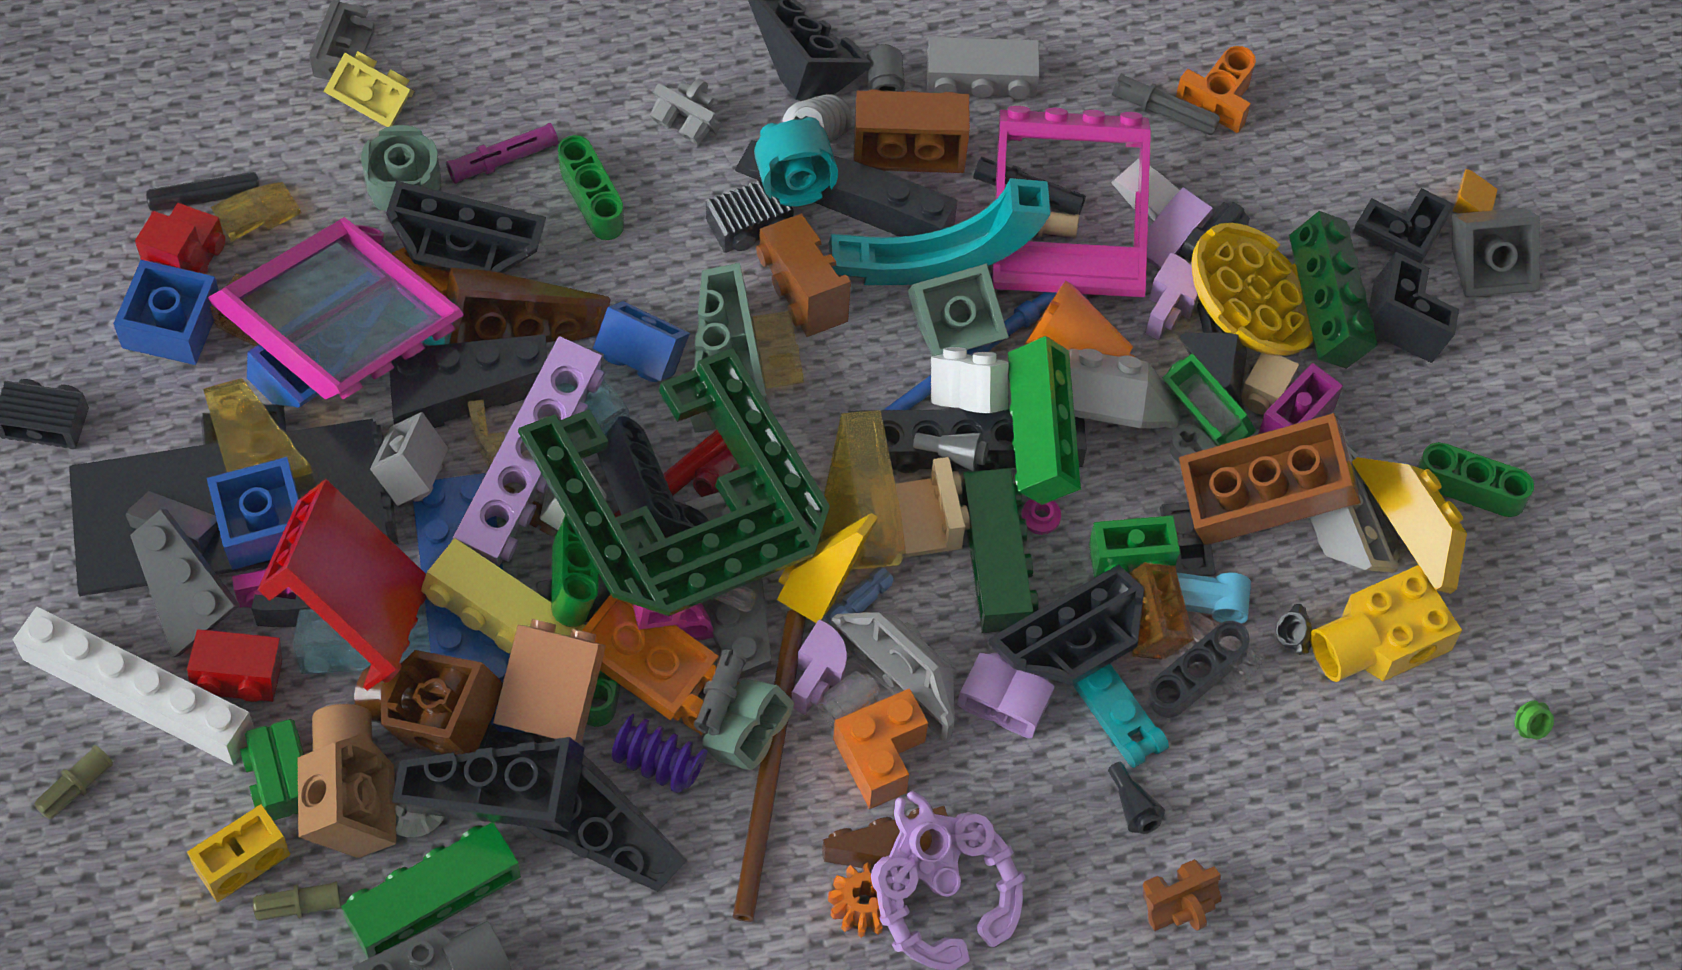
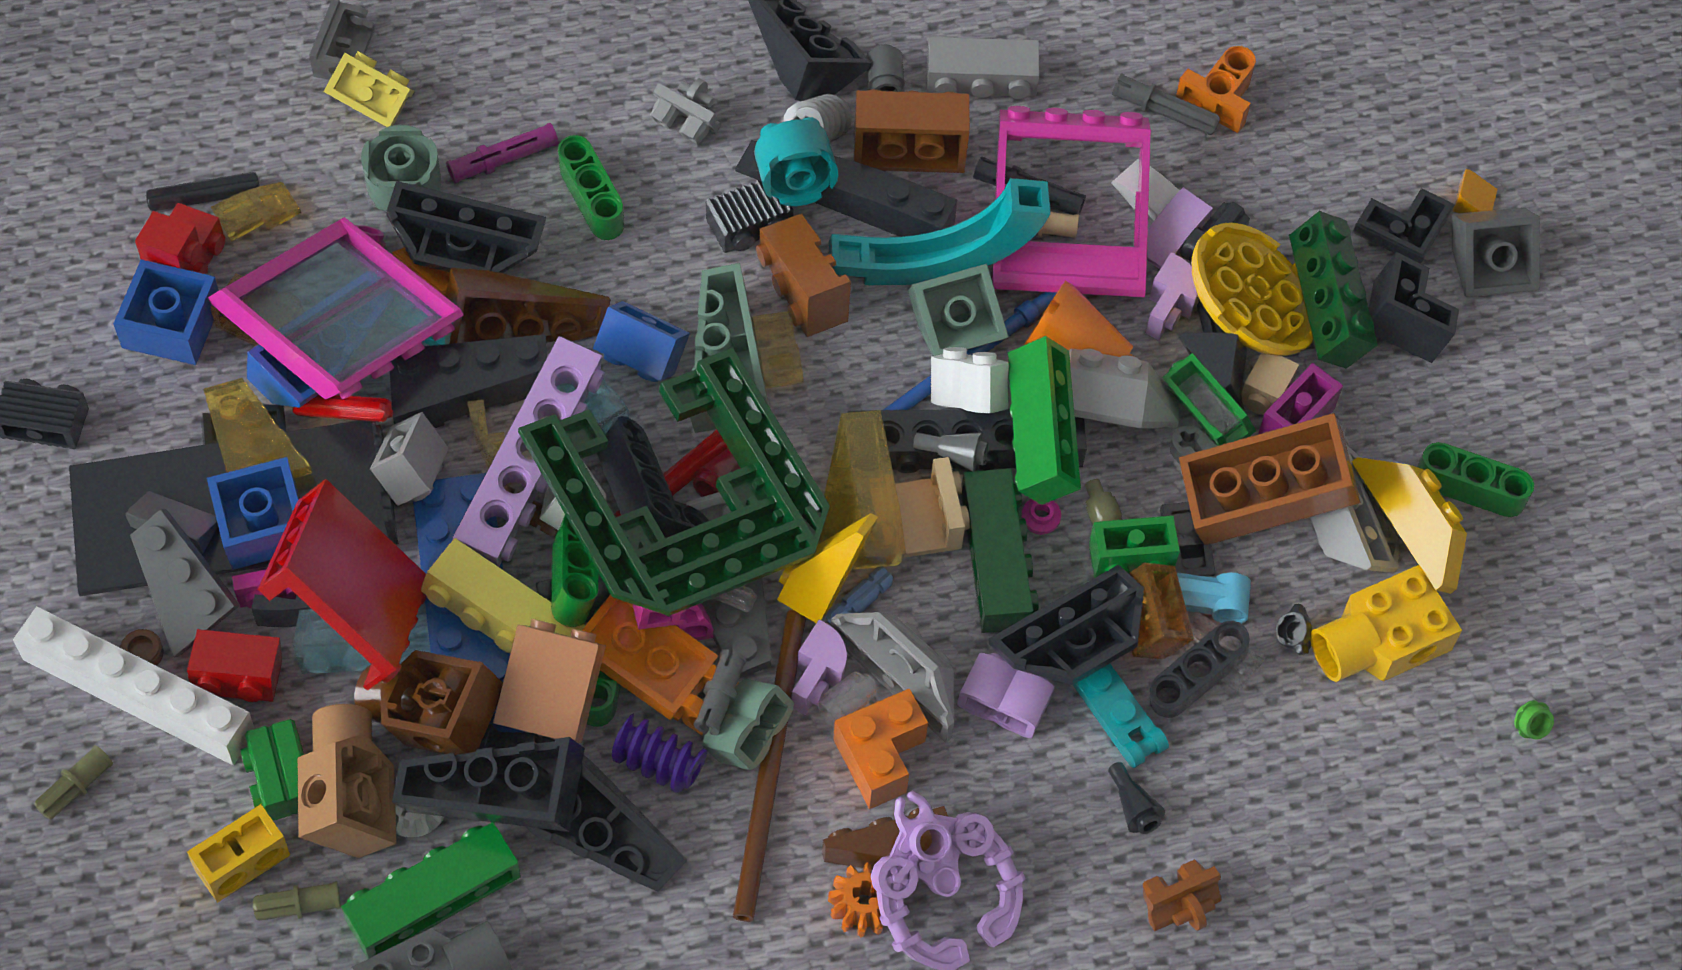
none -> reddish brown tile [120,629,164,666]
none -> red axle [292,395,393,422]
none -> olive cylinder [1085,479,1122,525]

